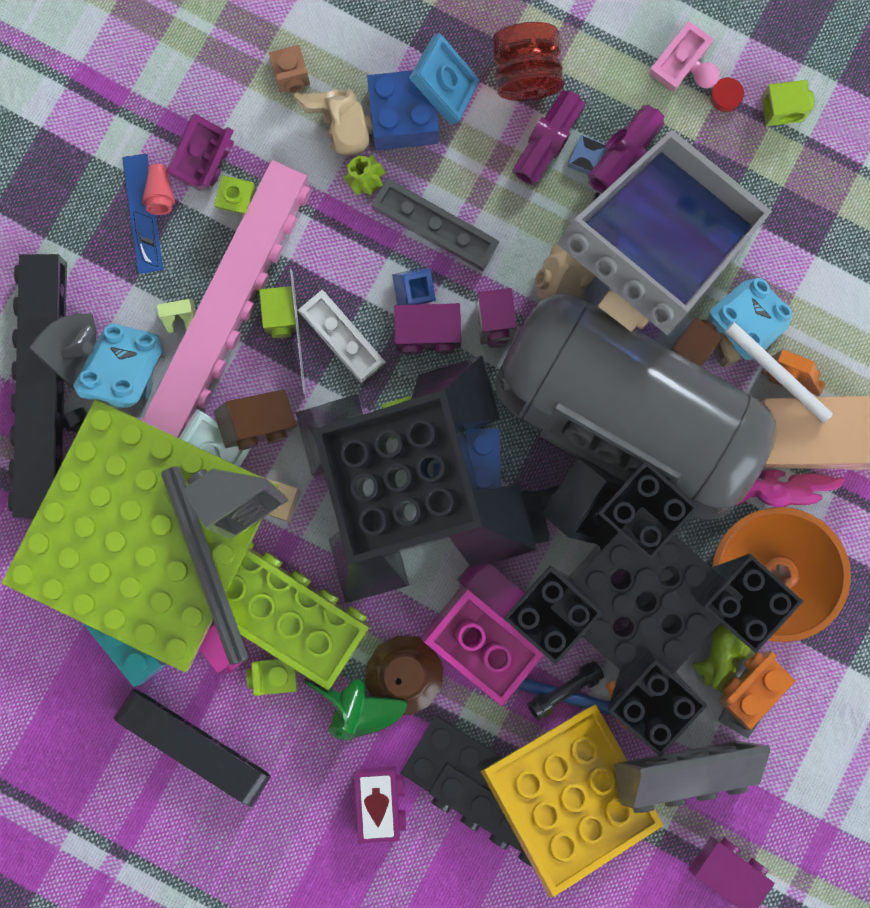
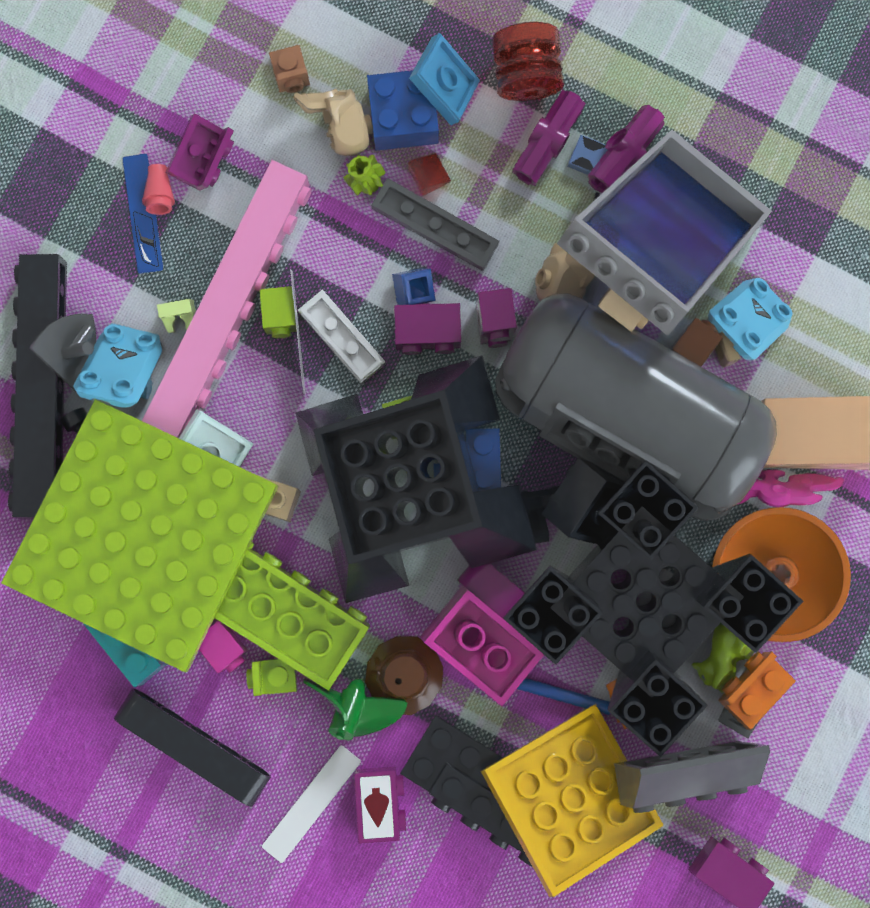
dark grey axle [161,466,248,665] -> none
dark grey slope [181,469,289,540] -> none
lime bracket [214,175,257,215] -> none
reddish brown brick [214,389,297,451] -> none
black bar [527,661,604,721] -> none
bright pink plate [649,21,720,92] -> none
red tile [710,77,744,112] -> none
white bar [725,322,833,423] -> none
lime brick [761,80,815,126] -> none
orange wing [761,349,825,396] -> none
none -> white sticker [262,745,361,863]
none -> clear red slope [408,153,451,196]

